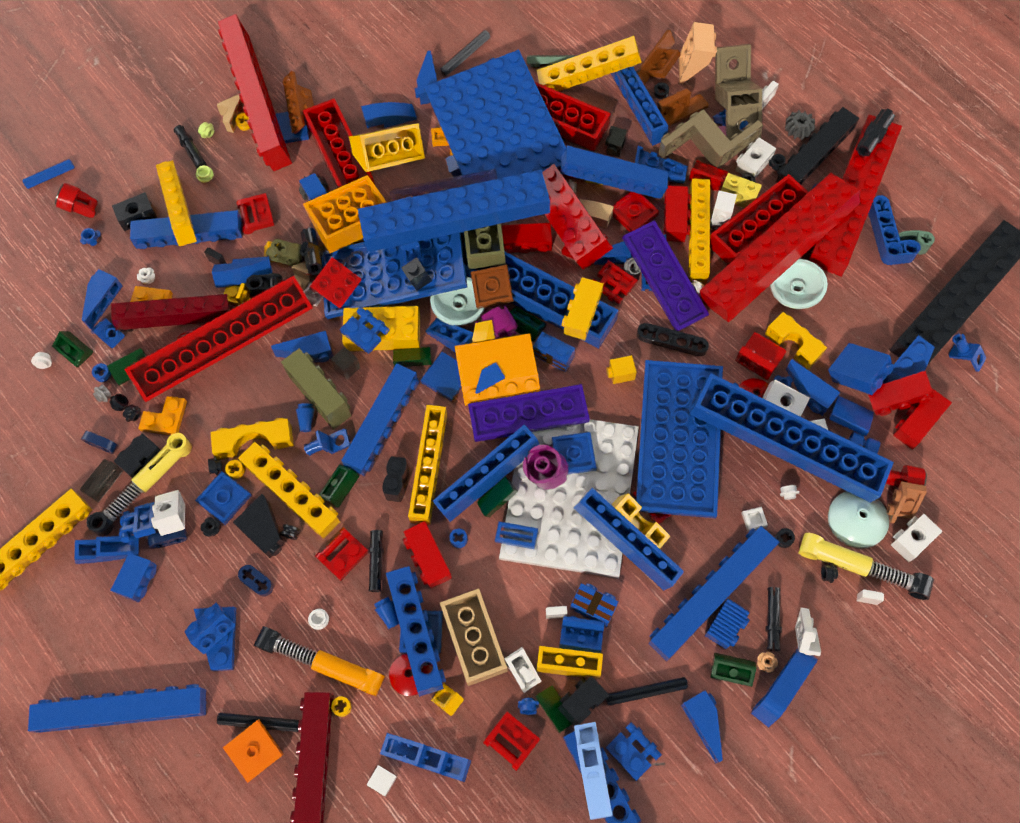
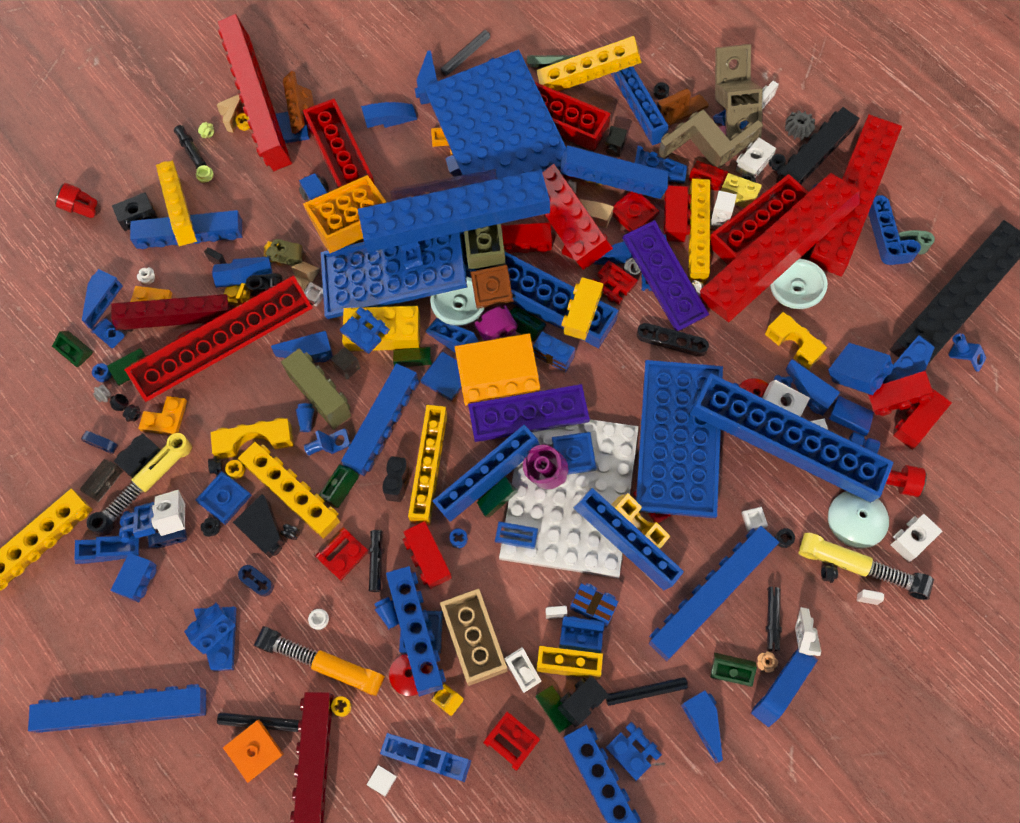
blue axle [22,159,74,189] -> none
white plate [31,352,52,369] -> none
blue plate [80,228,101,246] -> none
red plate [236,193,275,234] -> none
black piece [300,227,324,275] -> none
red bracket [309,257,361,308] -> none
yellow slope [349,123,425,172] -> none
black brick [401,257,432,291] -> none
yellow slope [472,320,495,342] -> none
blue sticker [475,363,505,394] -> none
blue plate [518,698,539,715] -> none
light blue slope [574,722,613,820] -> none
yellow brick [606,355,637,384] -> none
dark orange bracket [637,30,681,85] -> none
light nougat slope [678,22,717,84] -> none
blue brick [705,598,750,649] -> none
red bracket [735,332,787,381] -> none
white plate [780,485,800,500] -> none
black piece [856,108,895,157] -> none
nougat bracket [887,481,927,523] -> none

